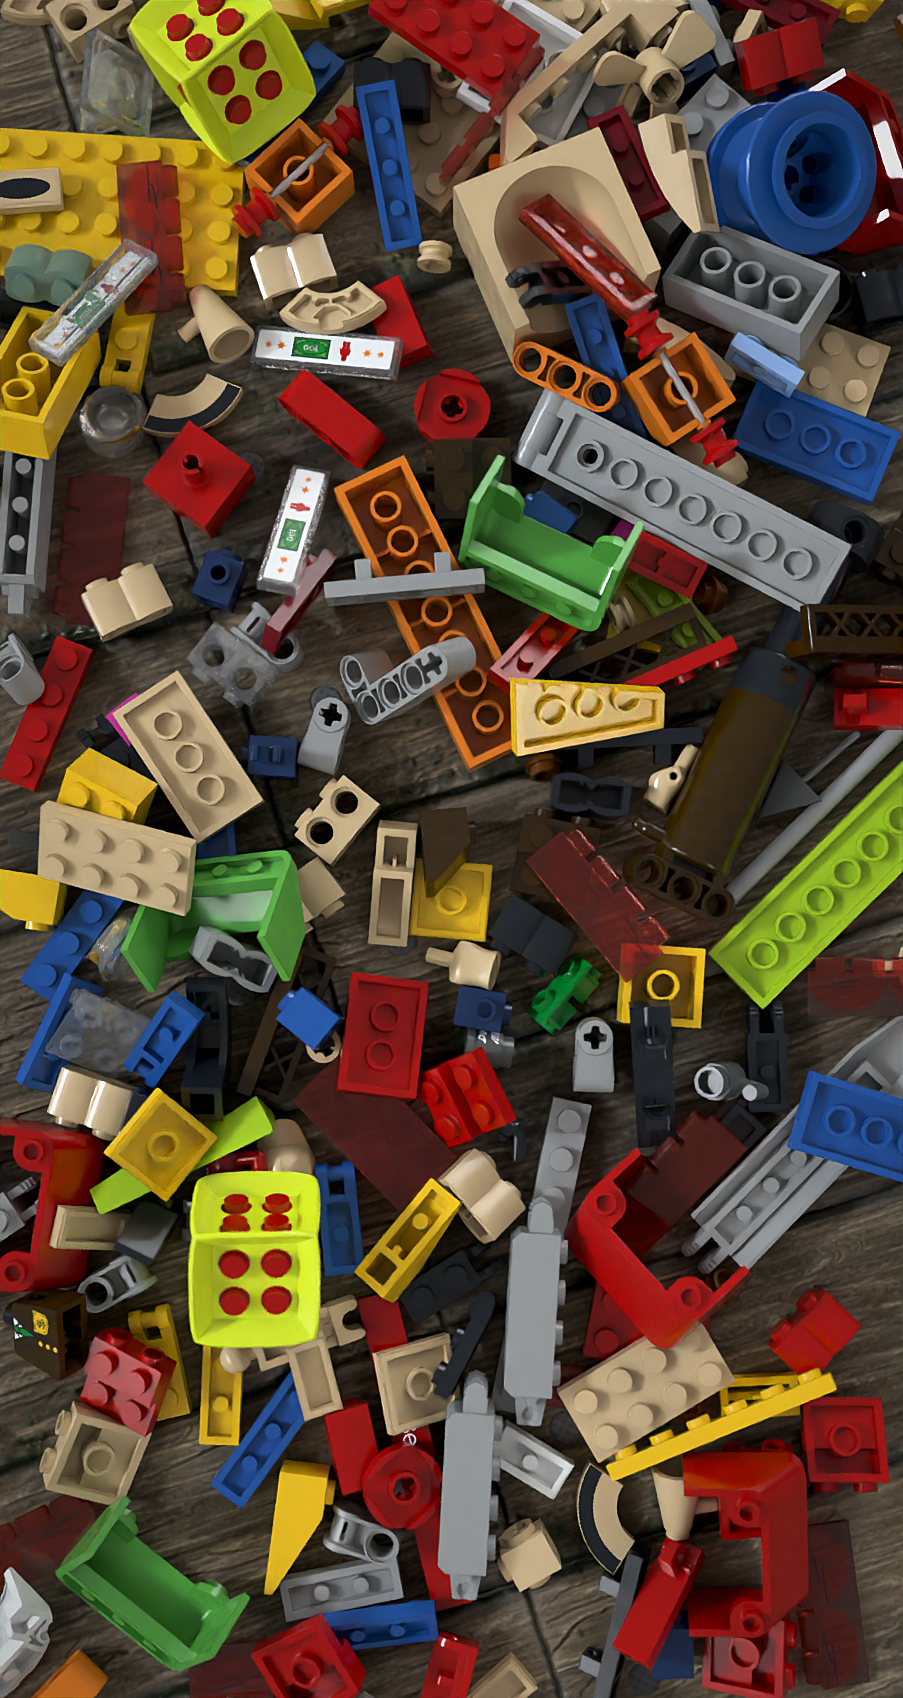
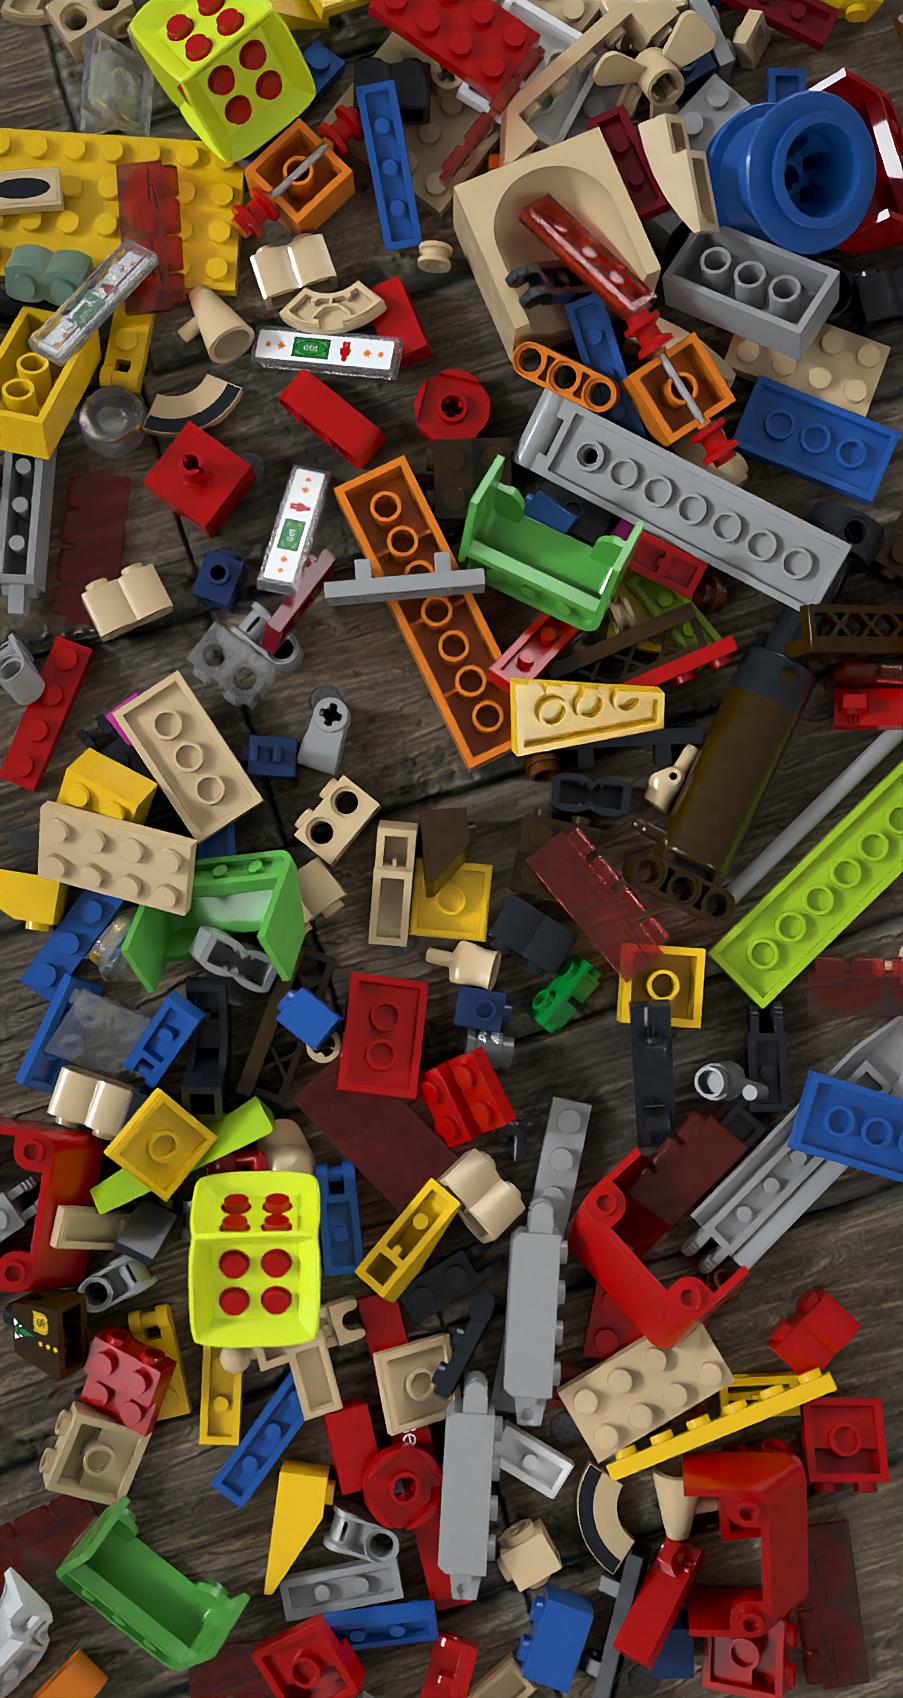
light grey beam [340,636,476,725] -> none
light grey piece [572,1016,614,1093] -> none
light blue plate [724,332,805,398] -> none
red brick [734,16,825,97] -> none
dark grey piece [759,731,860,819] -> none
none -> blue brick [516,1583,594,1694]

